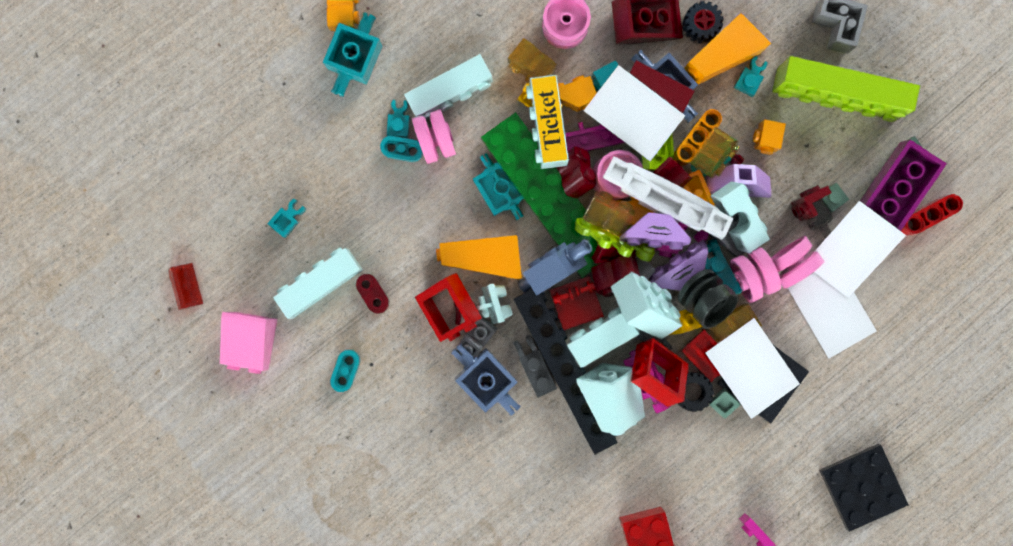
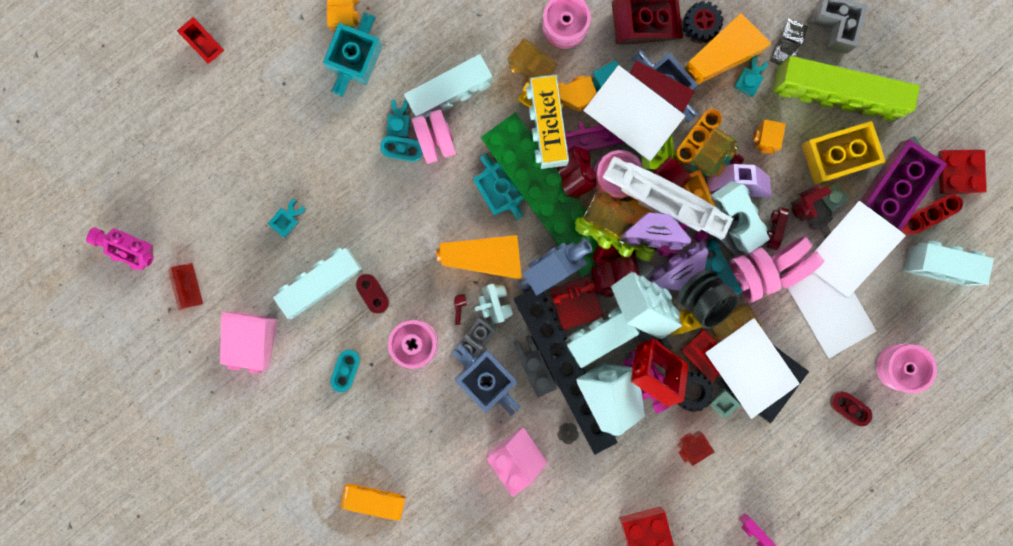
red window [415,273,482,342] -> none
black plate [819,444,908,532] -> none
none -> dark pink brick [86,227,154,270]
none -> red slope [177,17,224,64]
none -> light orange beam [340,484,406,520]
none -> bright pink wheel [388,320,439,369]
none -> bright pink slope [487,427,548,497]
none -> clear smoke plate [557,423,579,444]
none -> clear red brick [677,431,715,466]
none -> dark red plate [765,207,789,250]
none -> clear smoke slope [770,18,808,65]
none -> yellow brick [801,121,886,185]
none -> dark red plate [830,391,873,427]
none -> bright pink wheel [876,343,937,393]
none -> light aqua brick [903,241,994,286]
none -> red plate [938,150,987,194]

